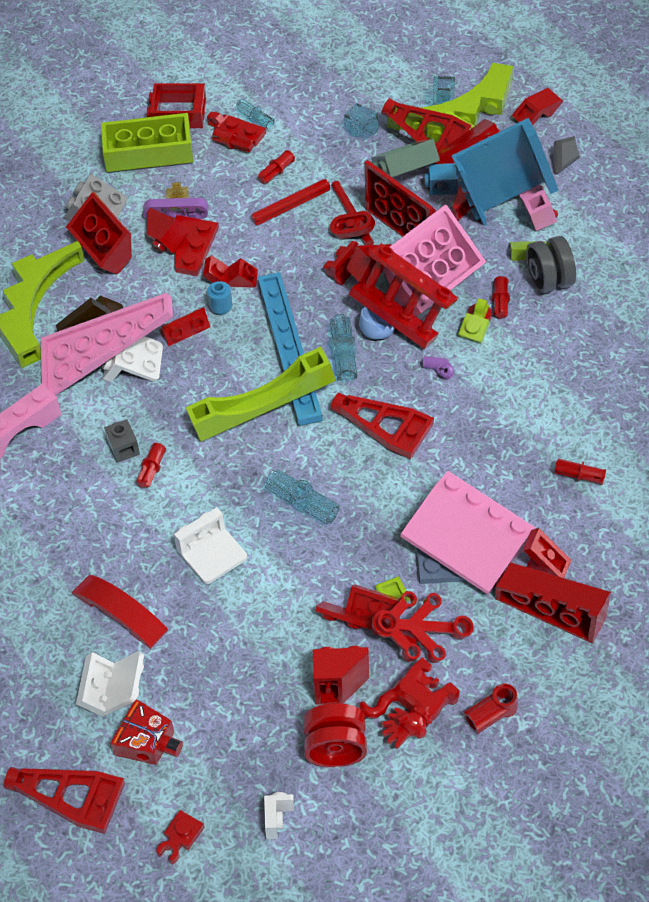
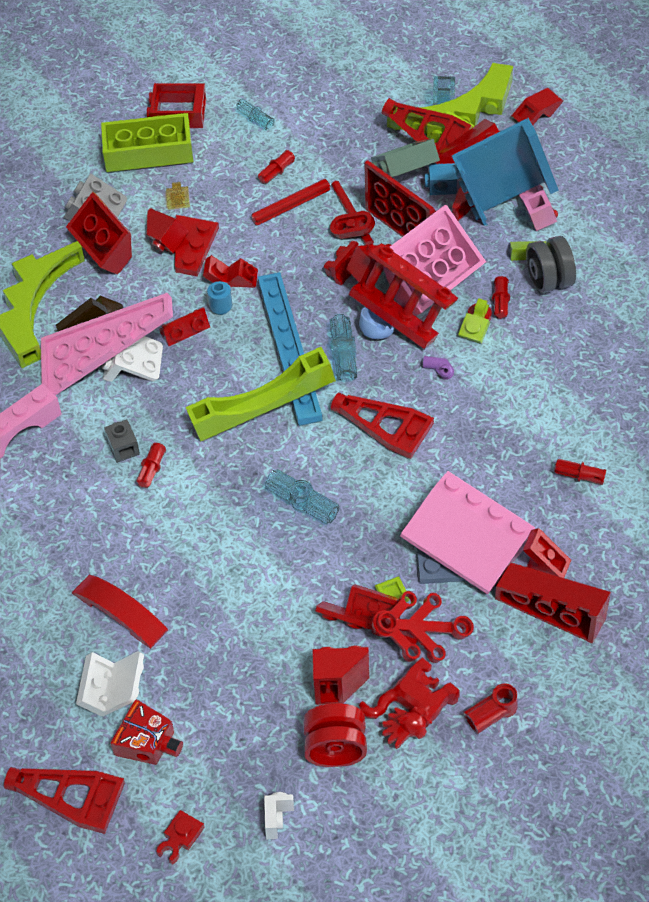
medium lavender beam [143,198,208,219] -> none
white bracket [174,507,247,584] -> none
red hinge [207,111,266,147] -> none
red axle [212,128,254,152] -> none
clear light blue brick [344,103,379,140] -> none
dark grey piece [554,136,580,174] -> none

